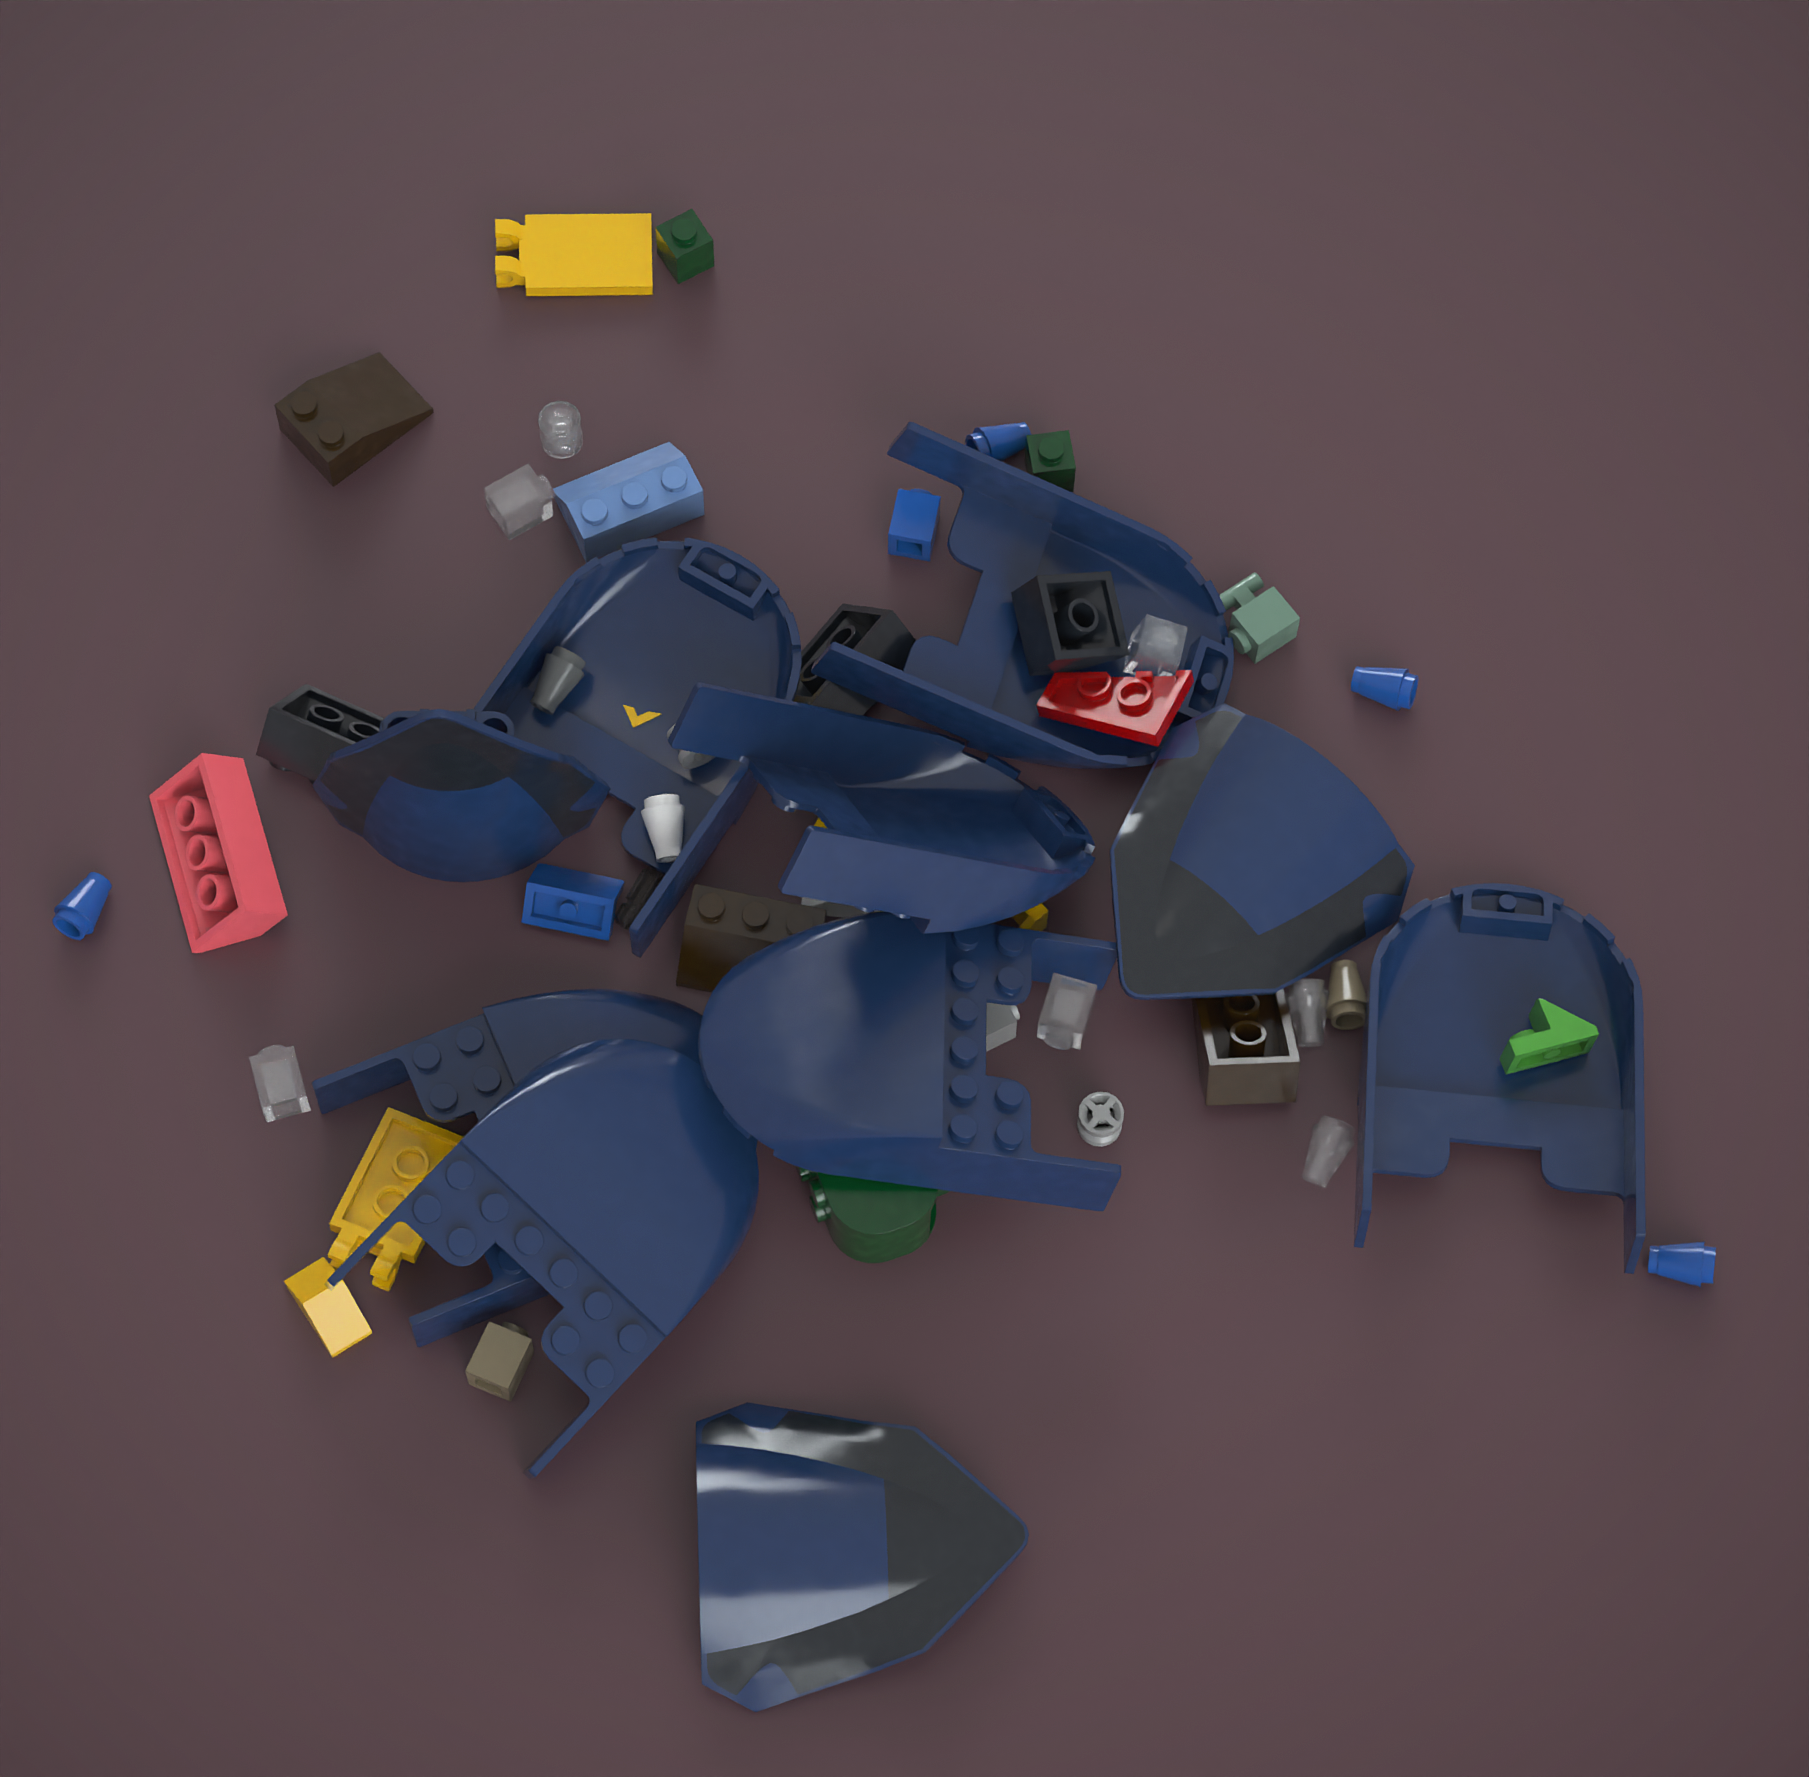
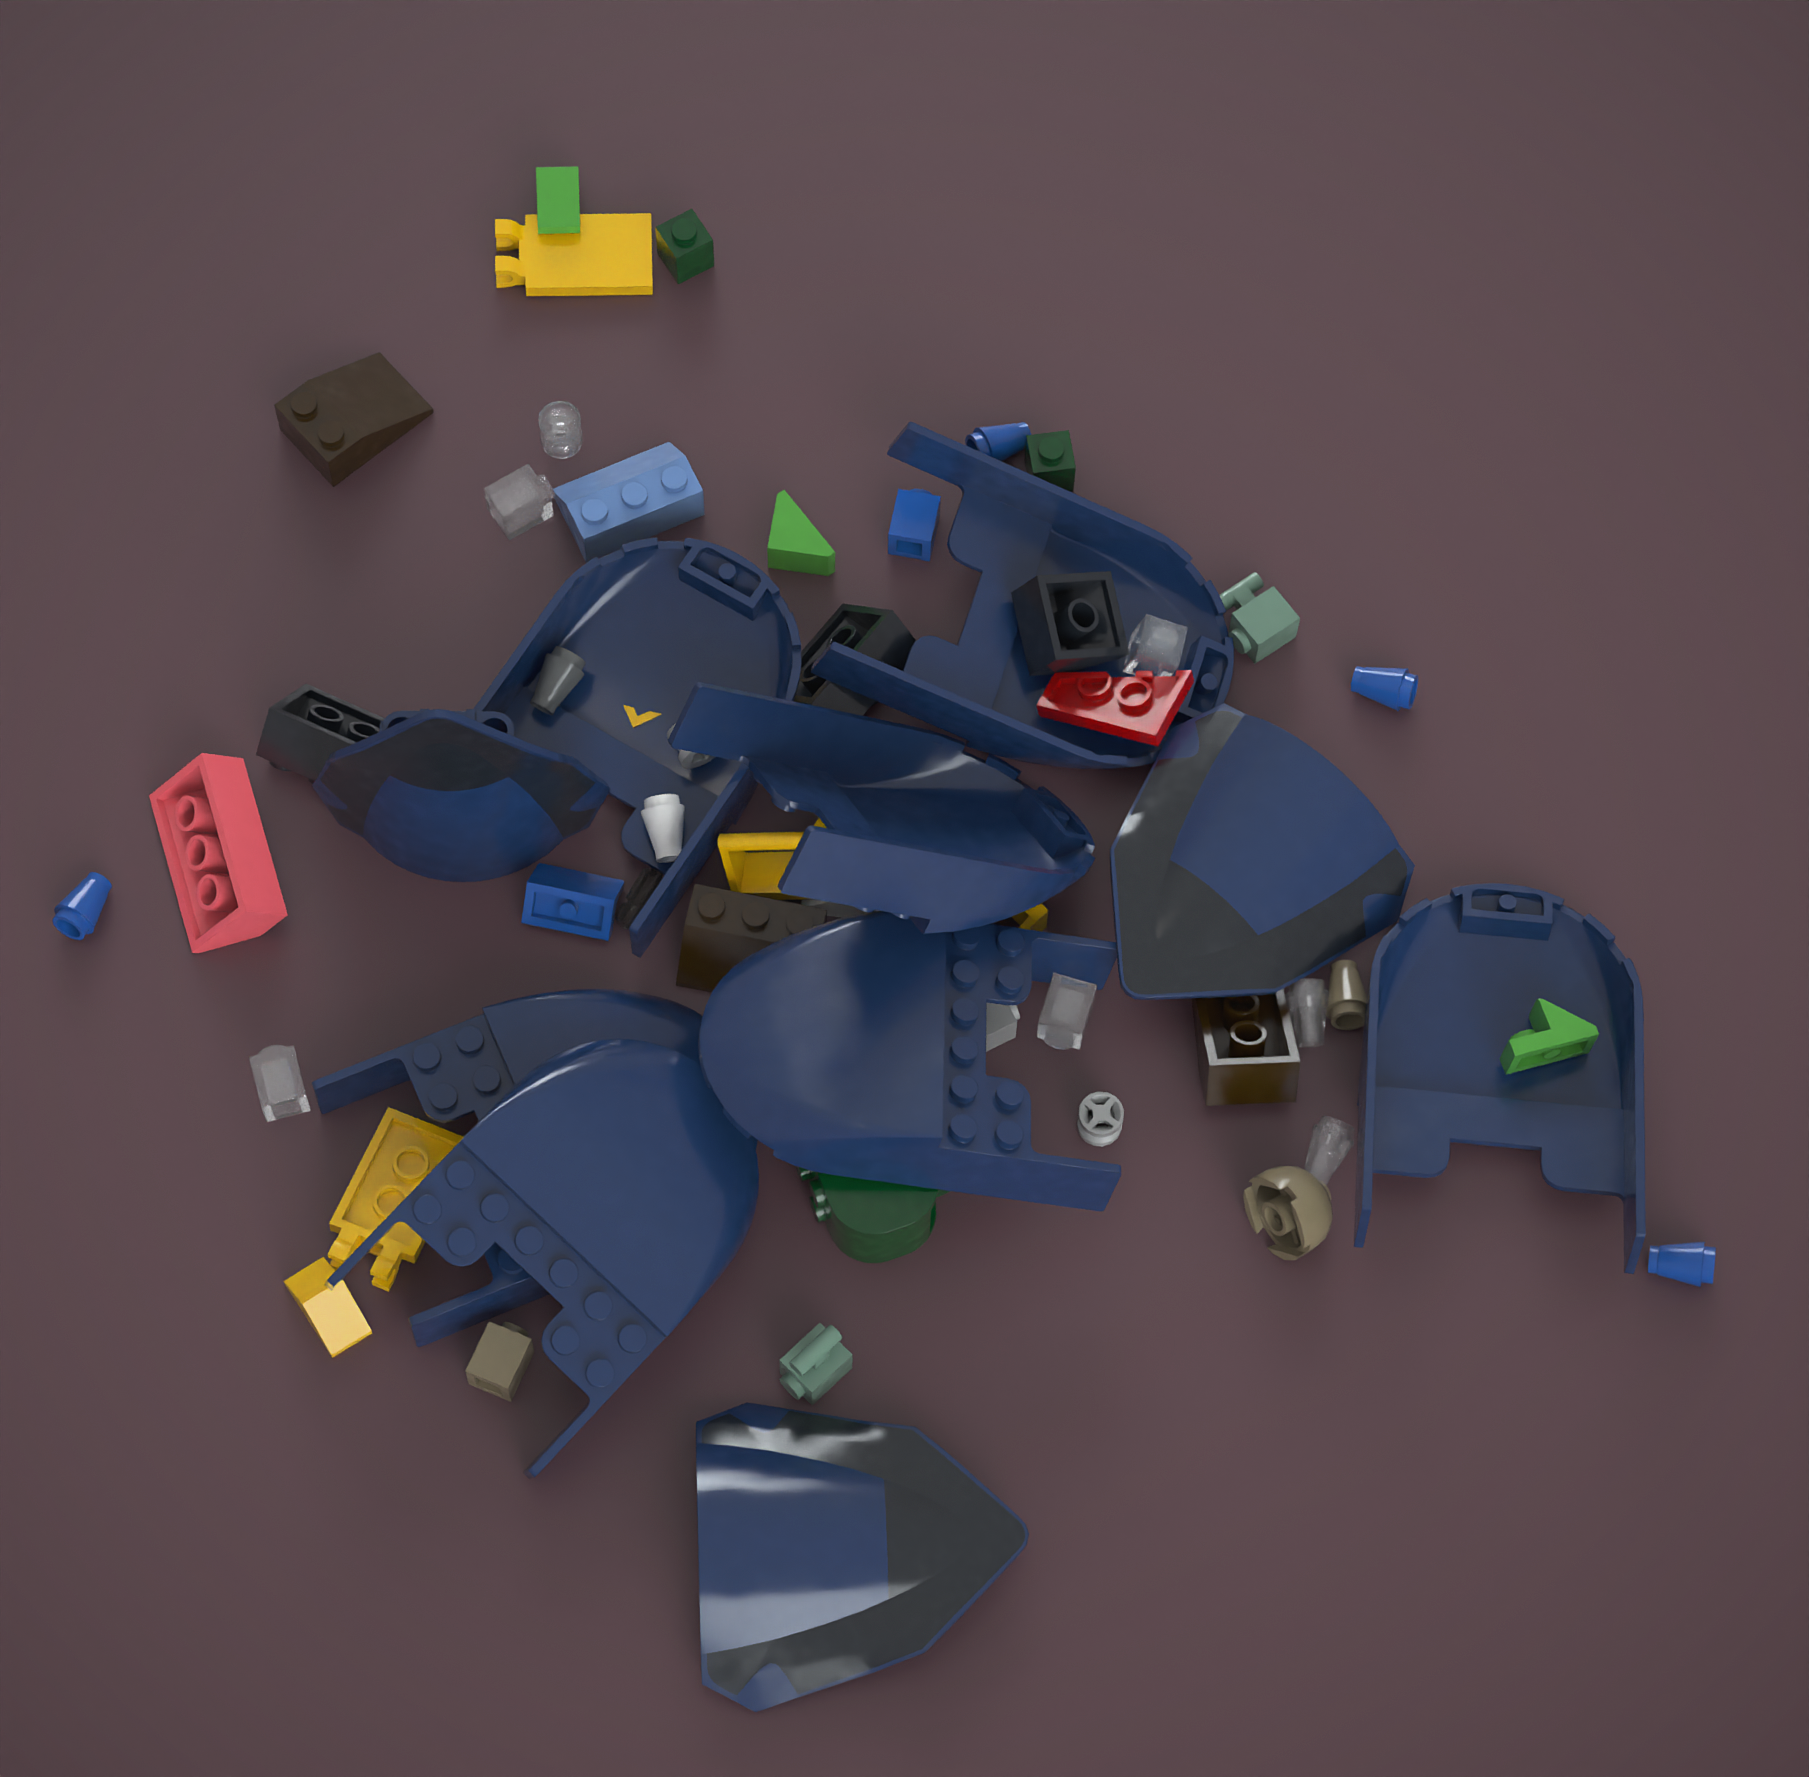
none -> bright green slope [536,166,580,234]
none -> yellow tile [718,831,810,900]
none -> bright green slope [767,490,835,576]
none -> sand green brick [779,1323,853,1406]
none -> dark tan cylinder [1243,1166,1333,1260]

